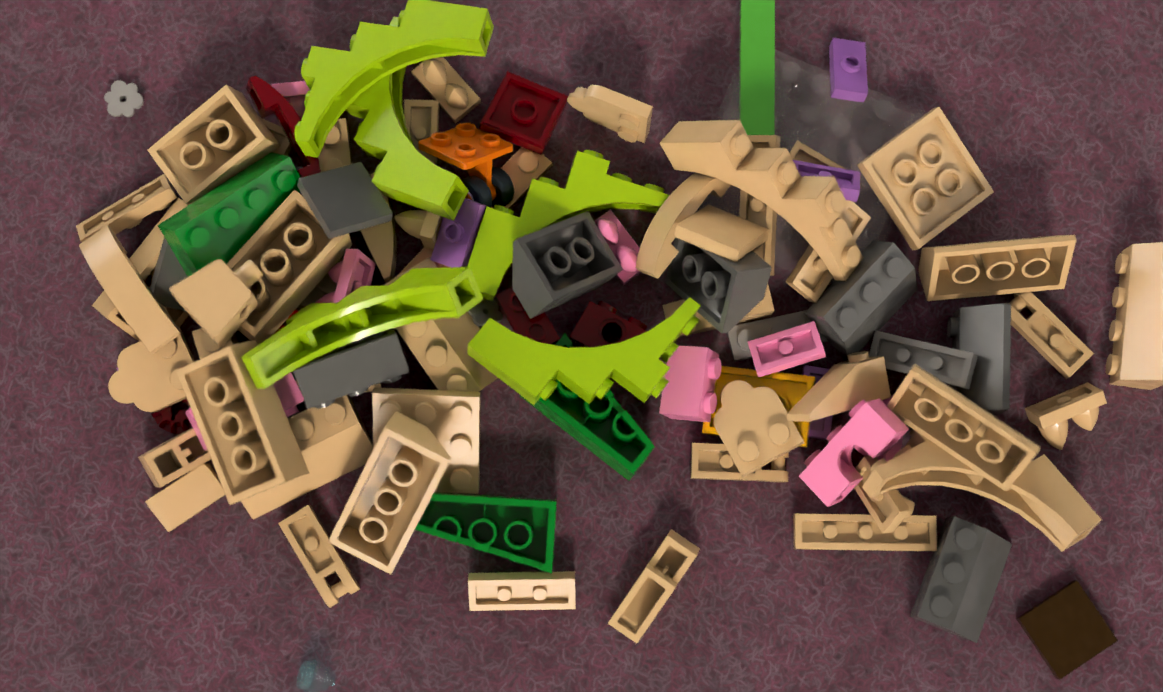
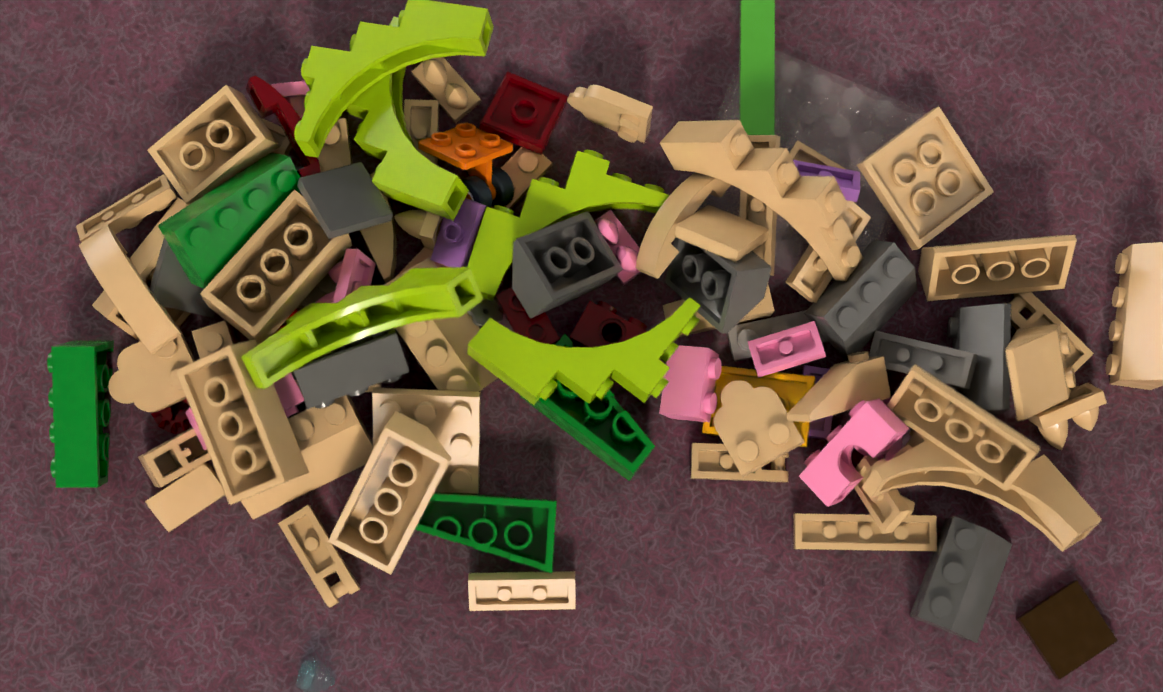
light grey plant [104,80,144,117] -> none
tan torso [169,259,263,348] -> none
tan slope [608,529,700,644] -> none
medium lavender plate [829,38,868,103] -> none
none -> green wedge [47,341,114,488]
none -> tan slope [1006,323,1076,421]

